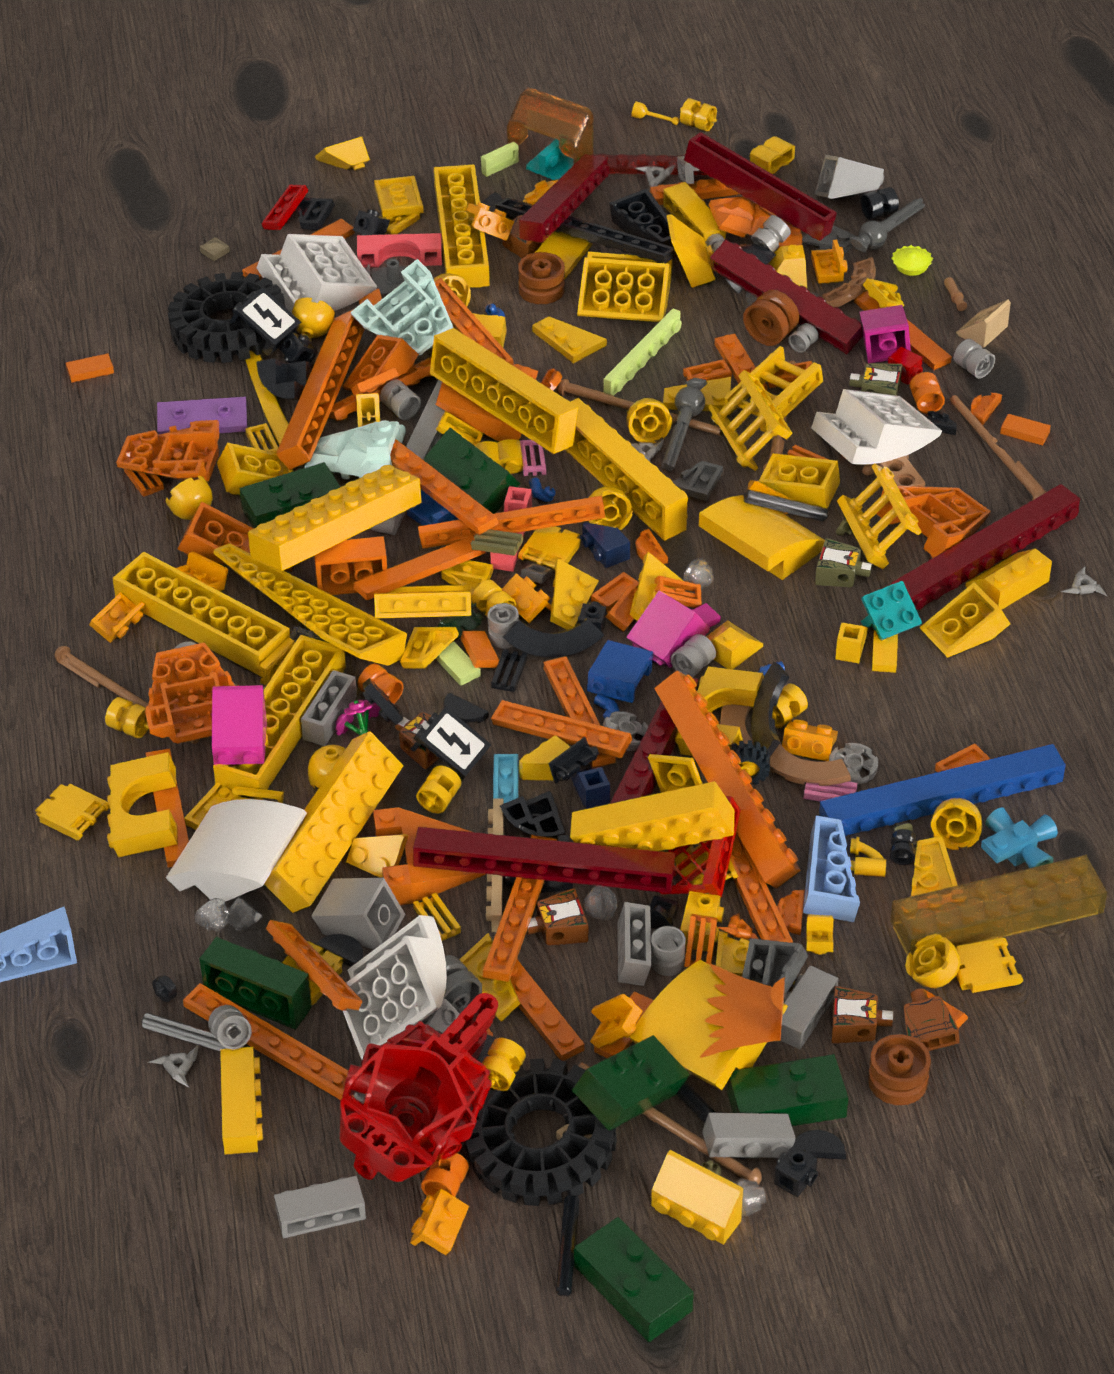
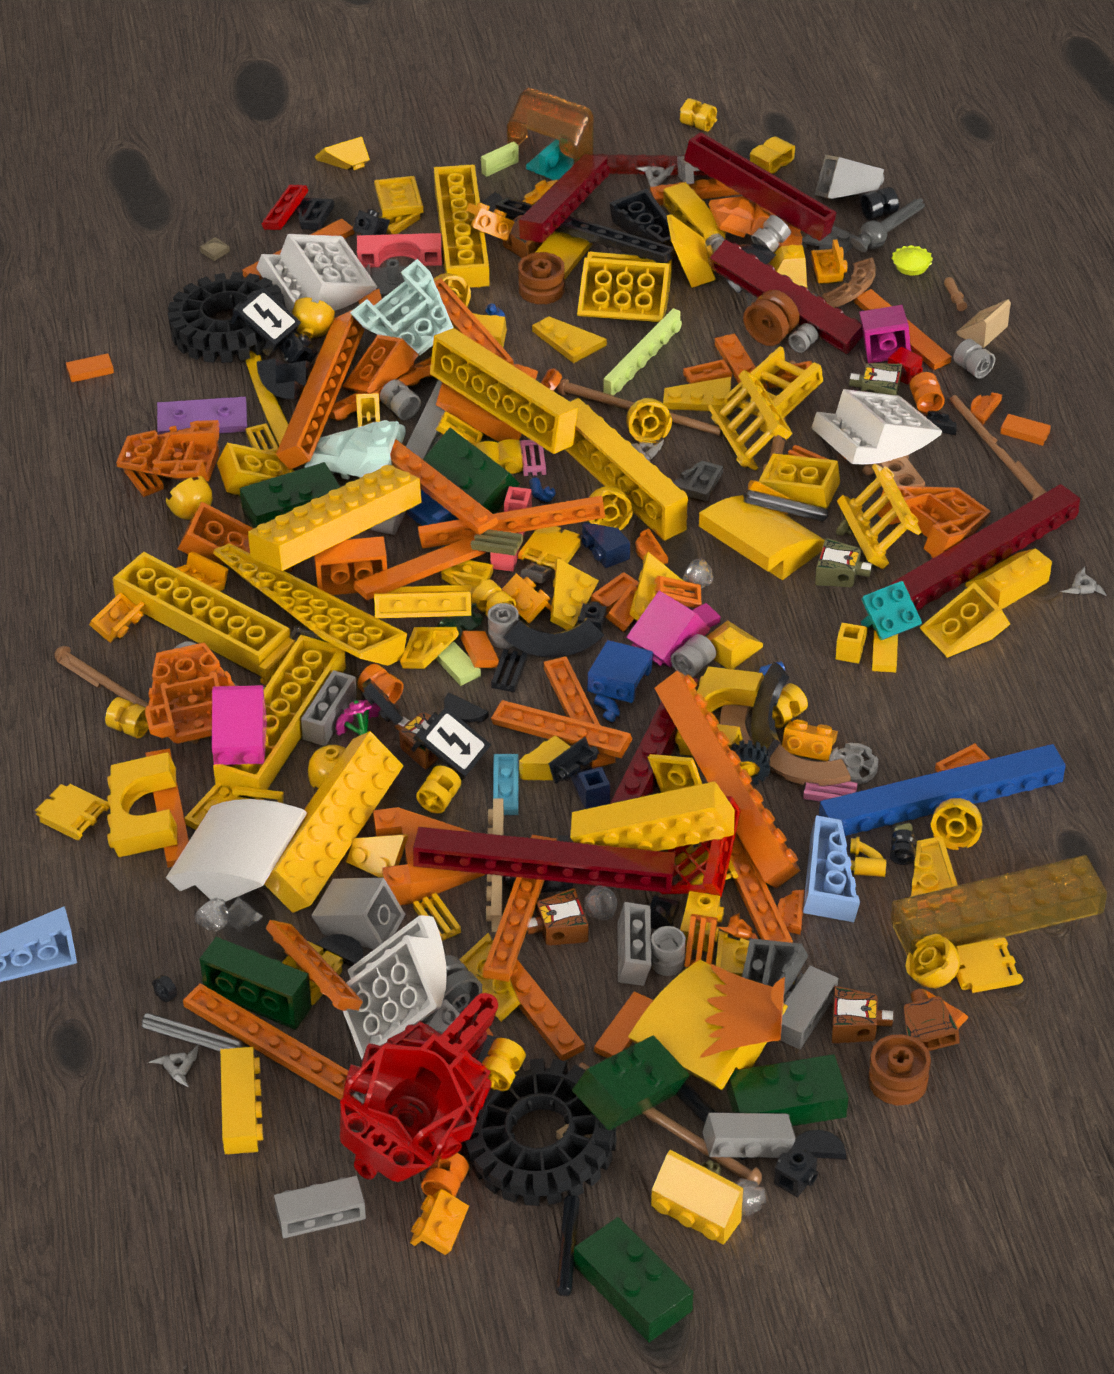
light grey wheel [208,1005,252,1050] -> none
orange tile [351,368,399,397] -> none
black brick [500,791,566,837] -> none
light orange bracket [590,994,642,1049] -> none
light grey piece [602,712,648,751] -> none
yellow hinge [631,101,679,125] -> none
dark grey piece [661,378,707,472] -> none
yellow bracket [806,914,834,954] -> none
yellow wing [863,278,904,308] -> none
dark azure brick [981,808,1058,876] -> none

